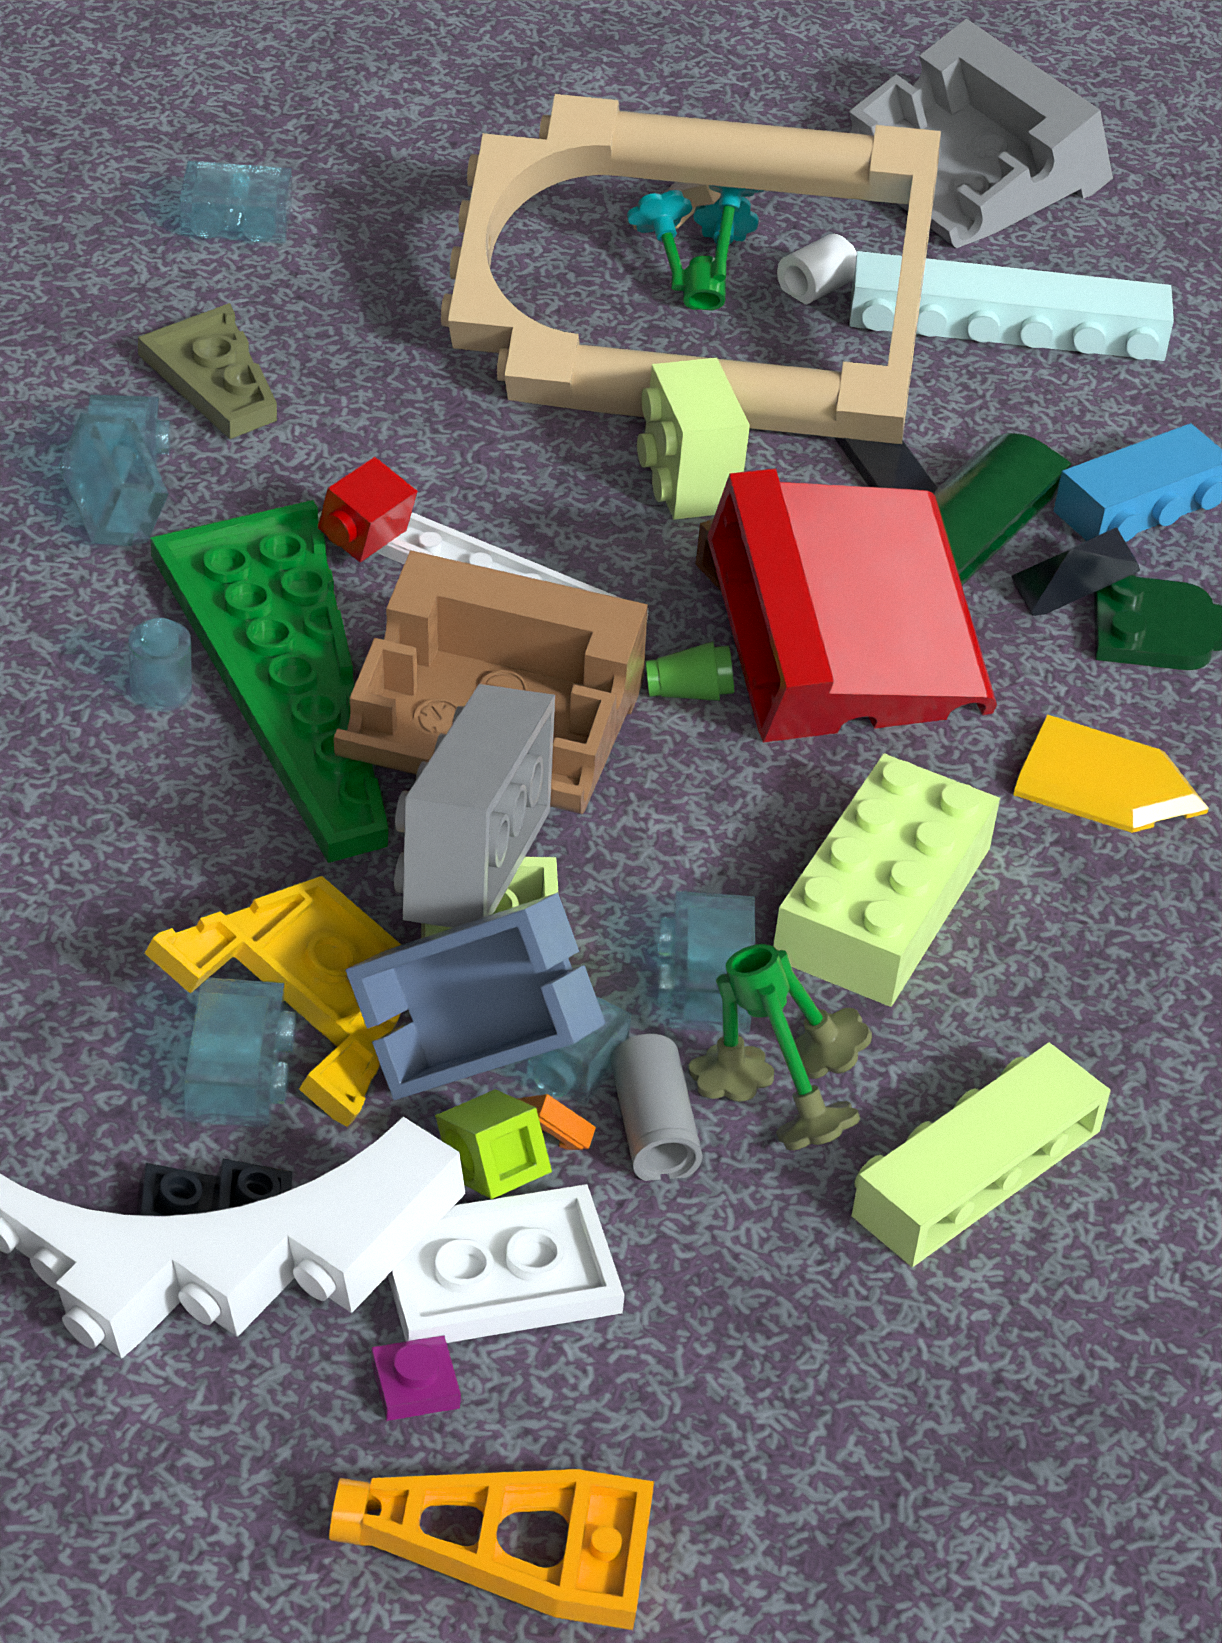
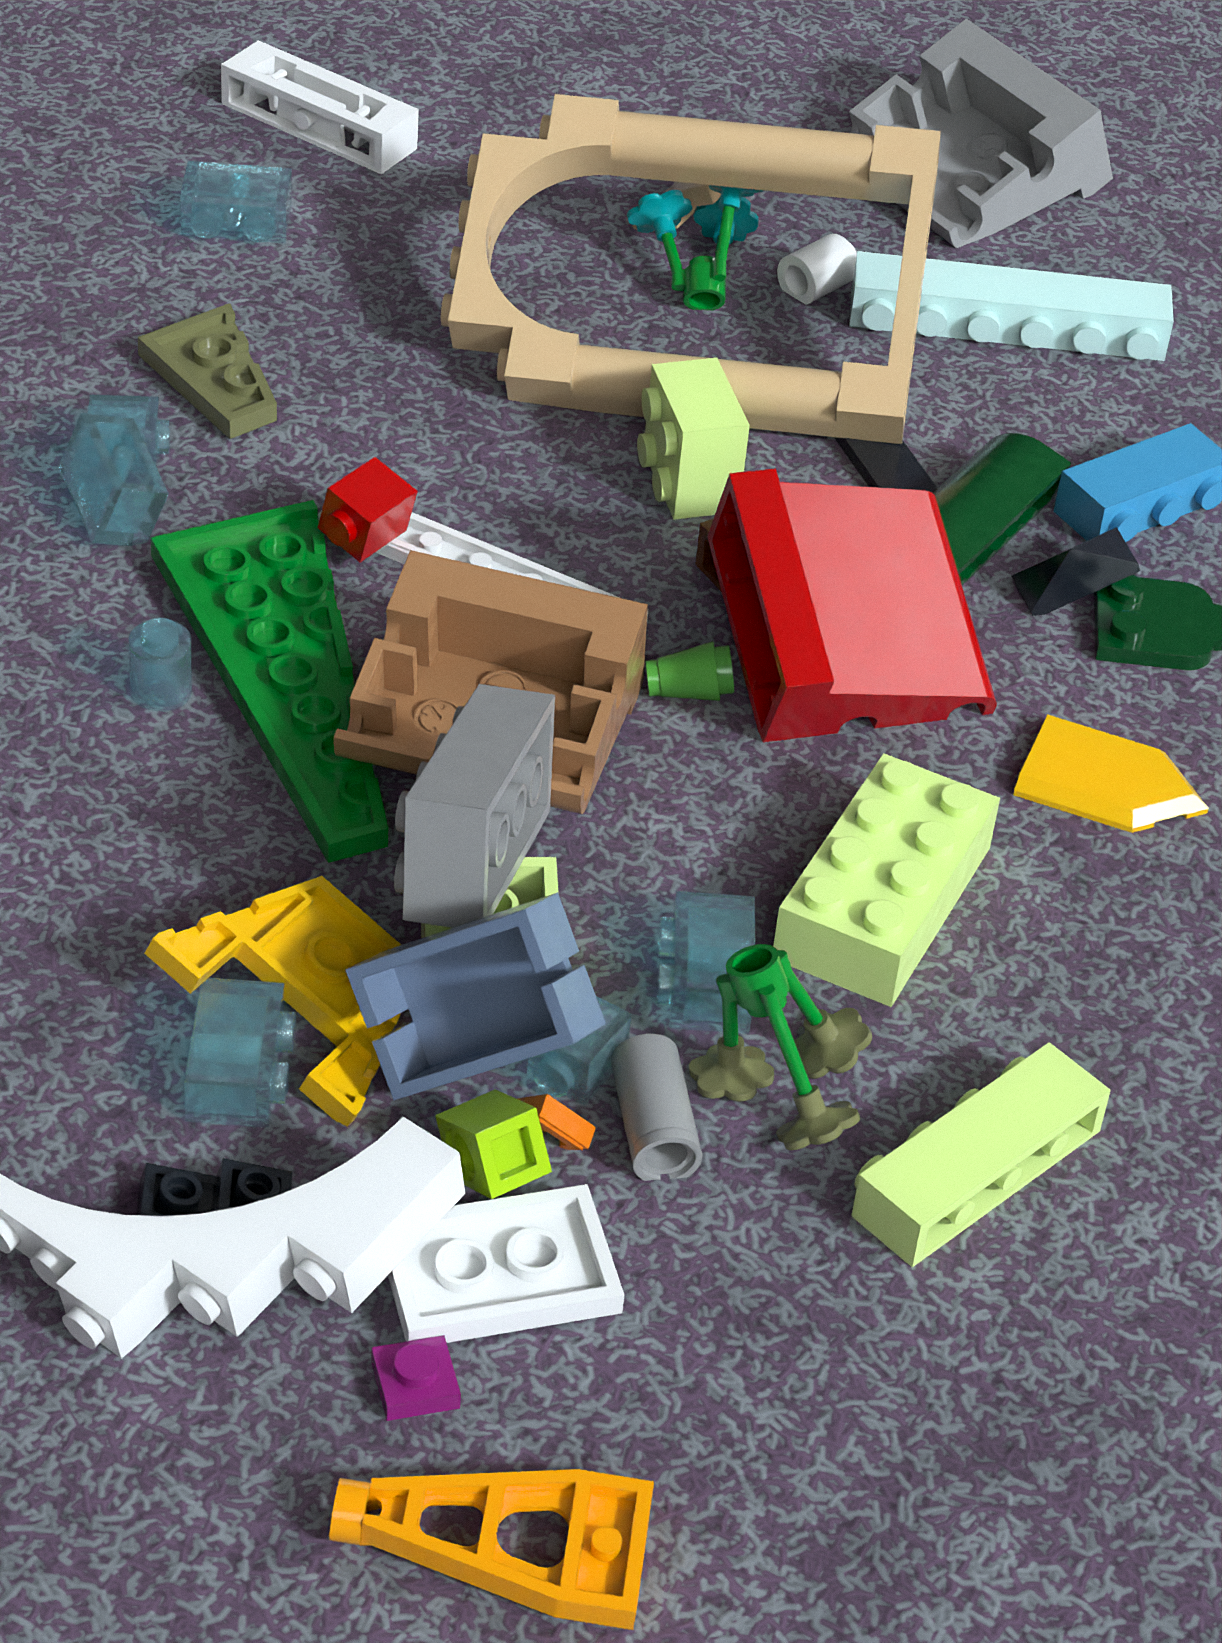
none -> white brick [221,40,419,174]

